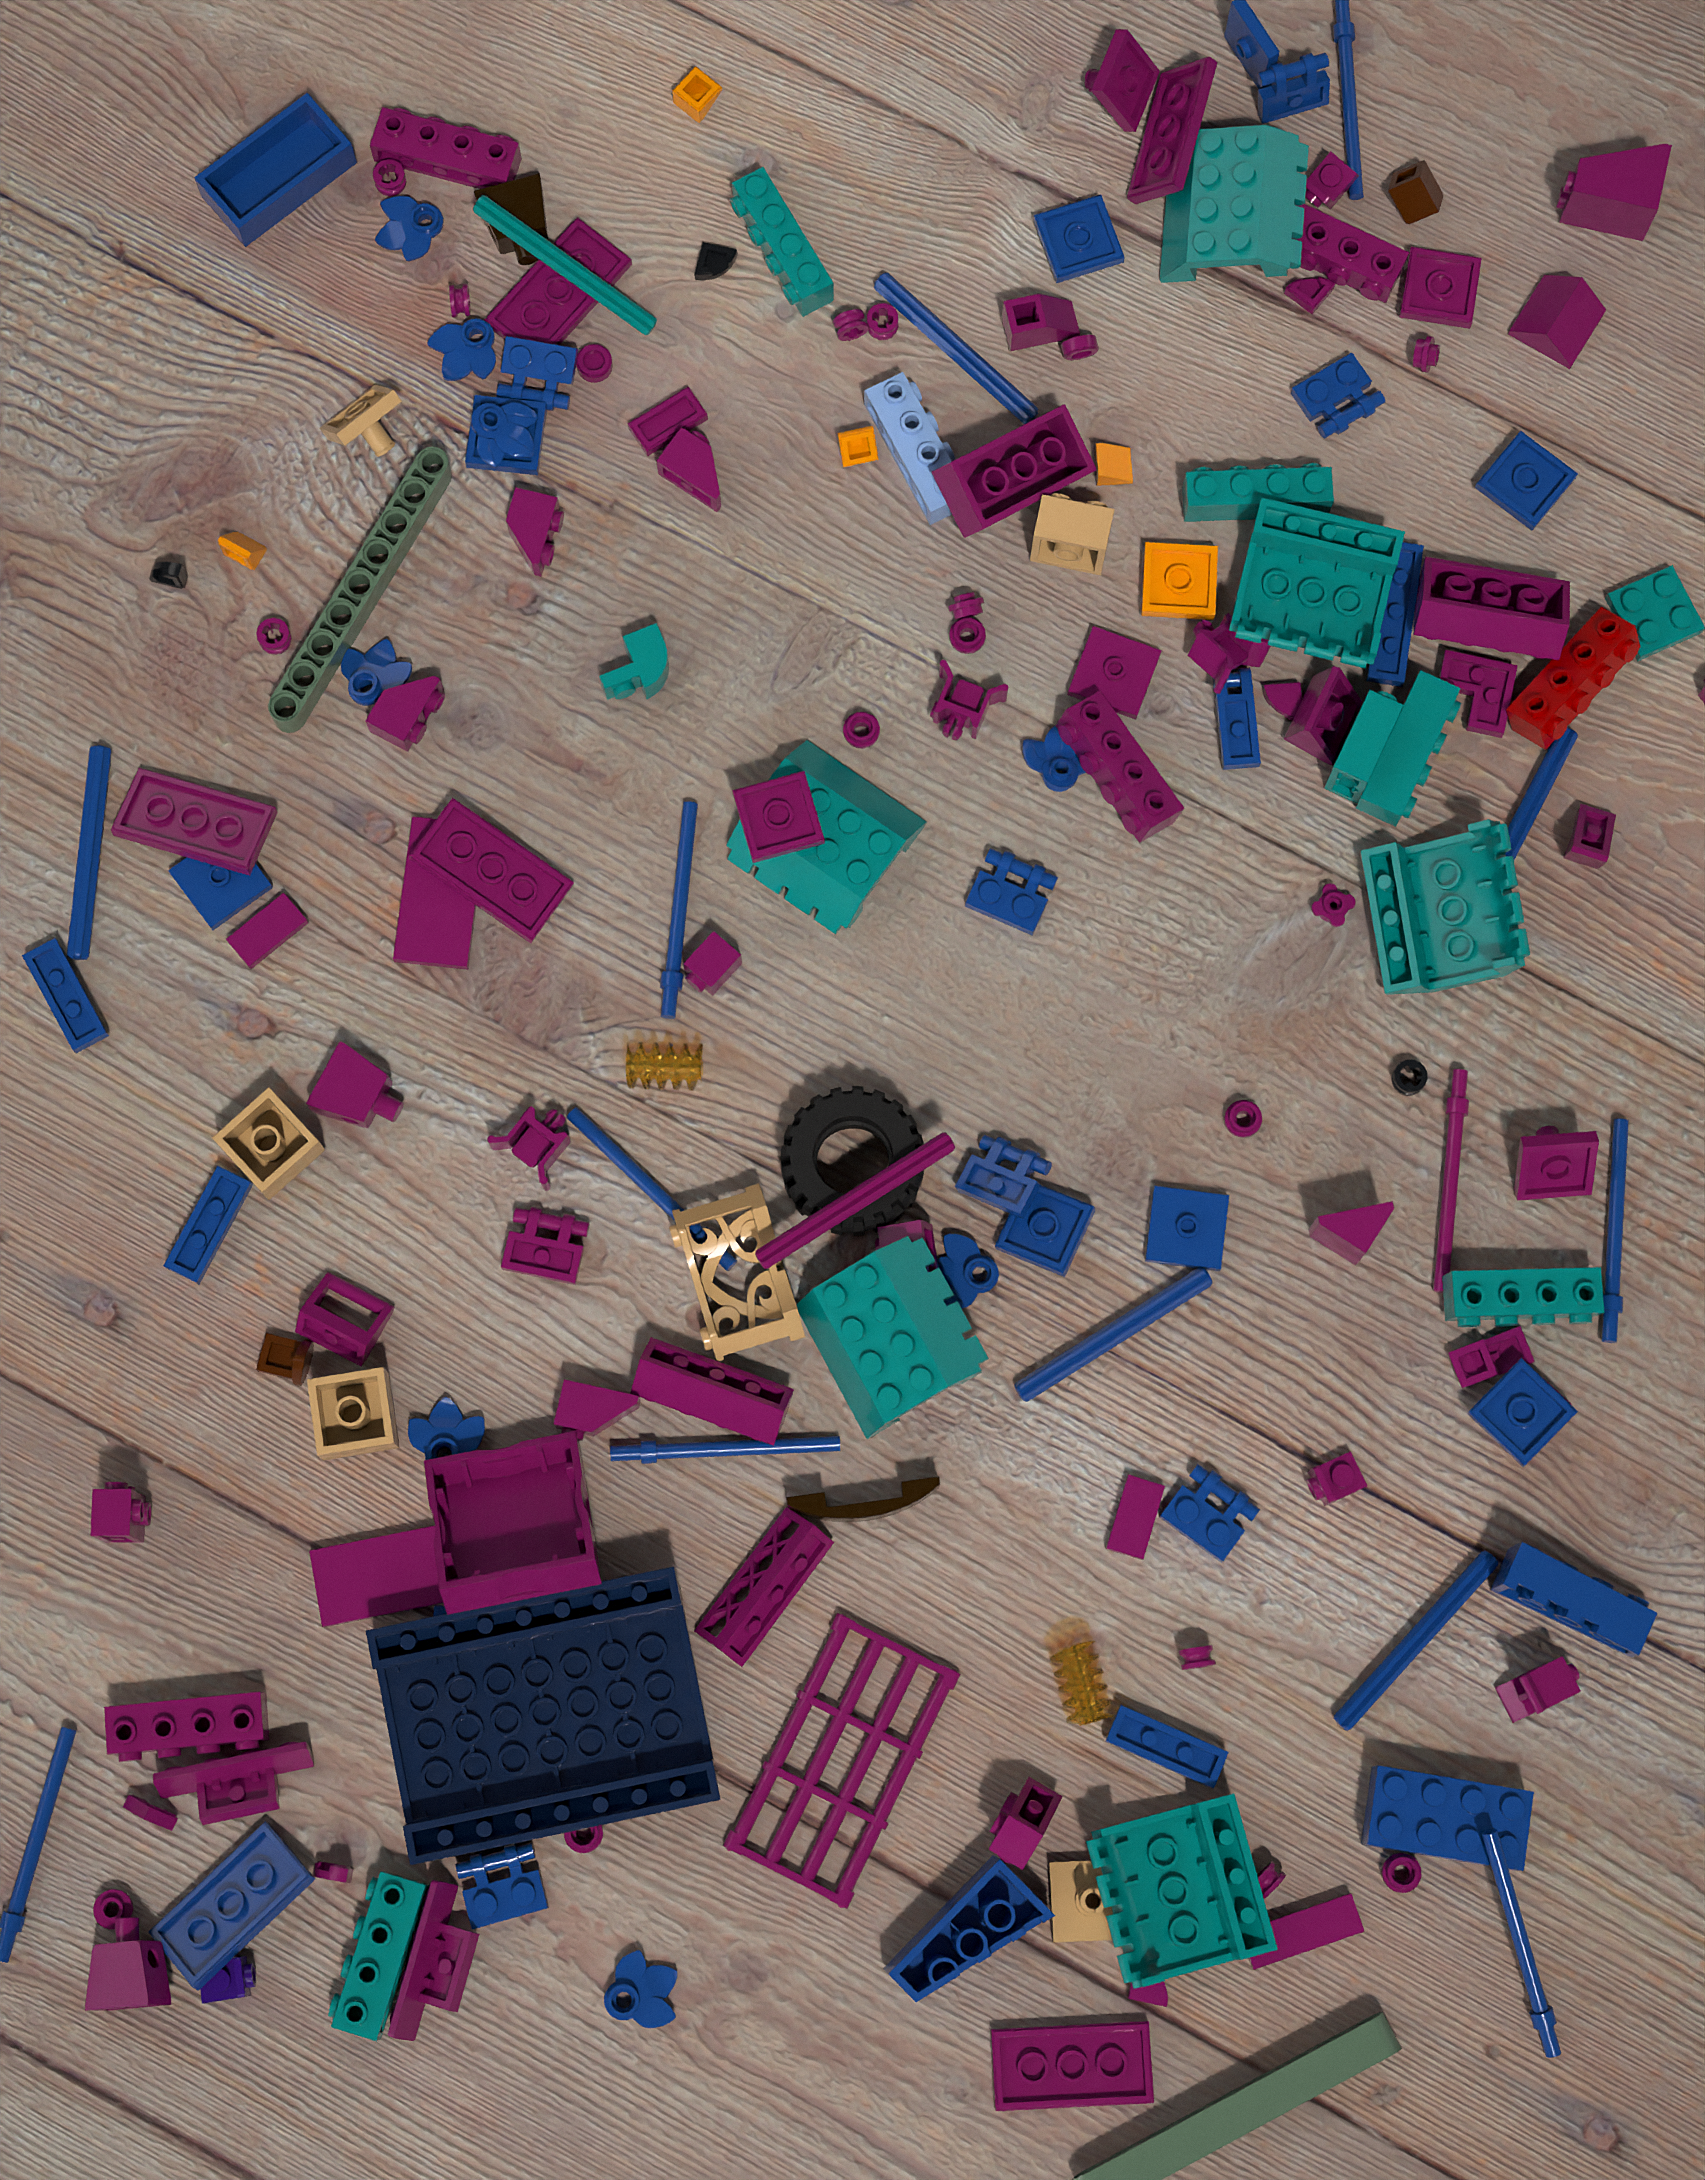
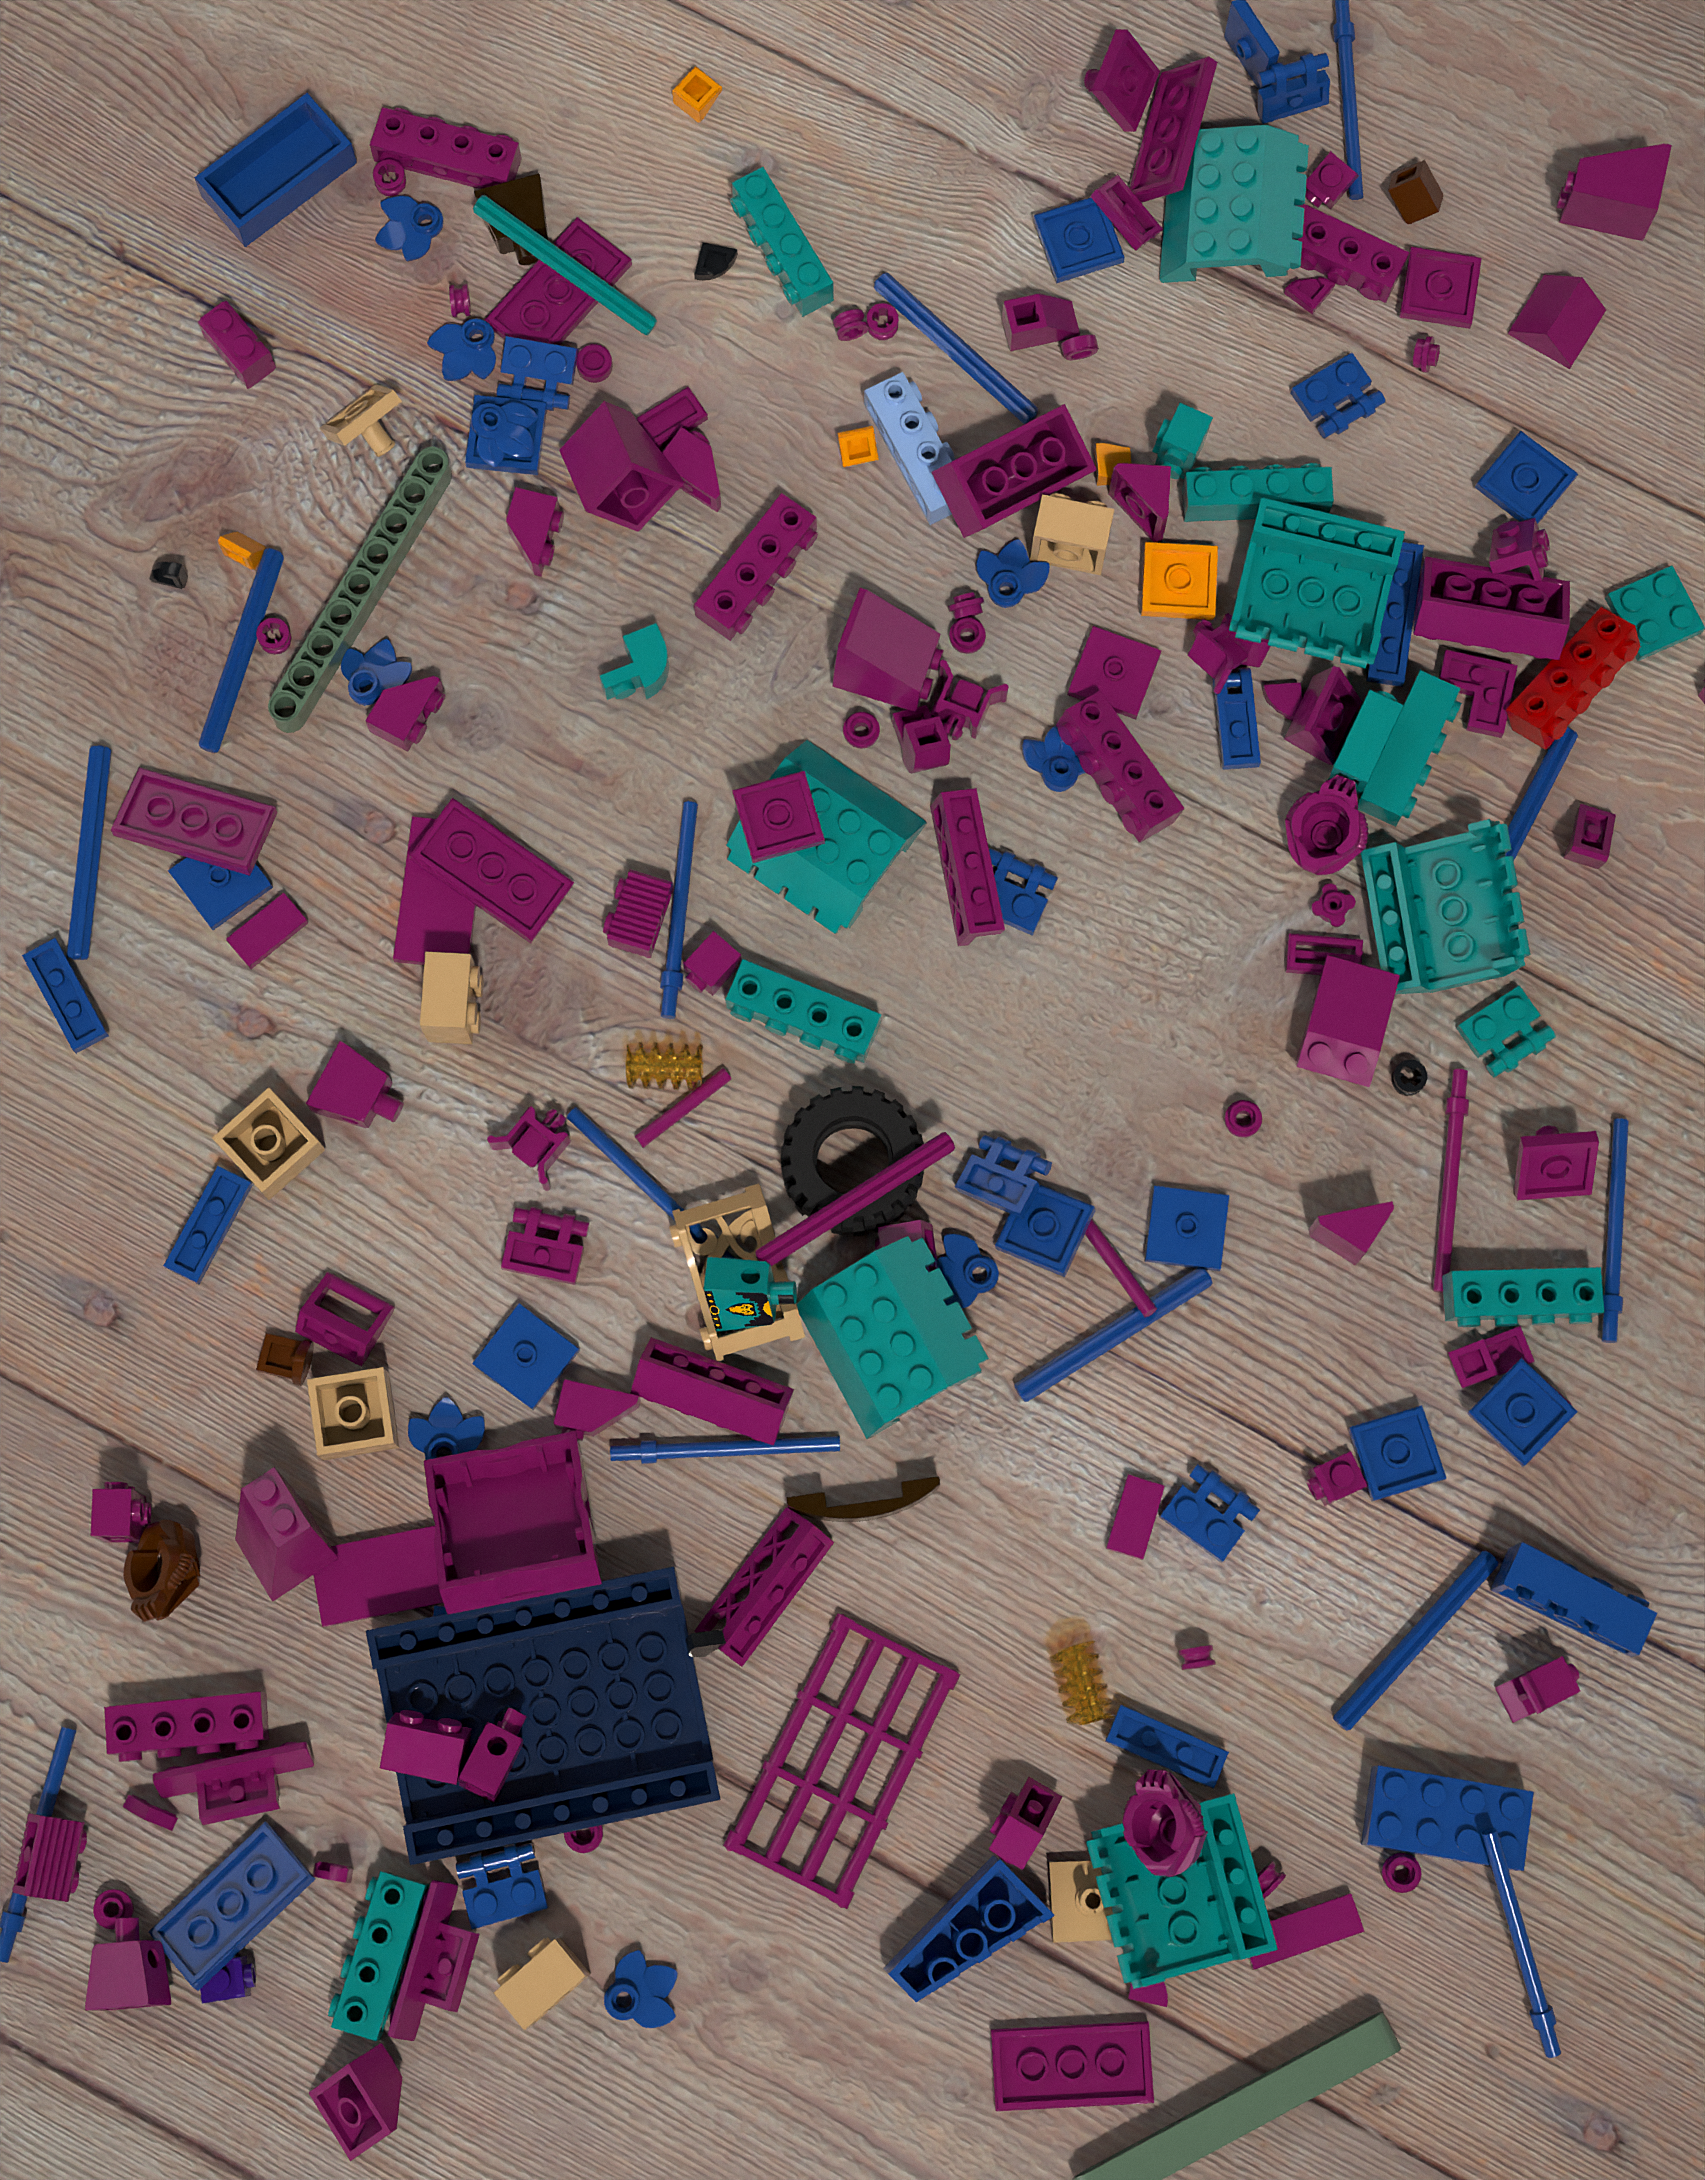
none -> magenta brick [12,1813,87,1902]
none -> reddish brown helmet [123,1519,201,1622]
none -> magenta brick [198,301,276,389]
none -> blue axle [199,548,284,753]
none -> magenta slope [235,1467,338,1601]
none -> magenta slope [309,2043,403,2161]
none -> magenta brick [379,1710,472,1785]
none -> tan brick [420,952,484,1044]
none -> magenta torso [459,1707,527,1803]
none -> blue plate [472,1304,580,1411]
none -> tan brick [494,1937,591,2030]
none -> magenta slope [559,401,684,532]
none -> magenta brick [603,869,674,958]
none -> magenta bar [634,1068,732,1148]
none -> black tile [685,1630,726,1657]
none -> magenta brick [694,493,818,641]
none -> teal torso [704,1257,797,1331]
none -> teal brick [725,959,881,1064]
none -> magenta slope [832,588,944,712]
none -> magenta brick [892,705,951,774]
none -> magenta fence [930,788,1005,946]
none -> blue plate [976,539,1050,608]
none -> magenta bar [1085,1220,1157,1317]
none -> magenta tile [1090,174,1163,251]
none -> magenta slope [1109,463,1171,543]
none -> magenta helmet [1122,1769,1208,1877]
none -> teal brick [1152,403,1213,480]
none -> magenta helmet [1285,775,1369,875]
none -> magenta tile [1285,933,1363,976]
none -> magenta slope [1295,954,1400,1087]
none -> blue plate [1348,1405,1447,1502]
none -> teal plate [1456,985,1556,1078]
none -> magenta bracket [1489,518,1550,582]

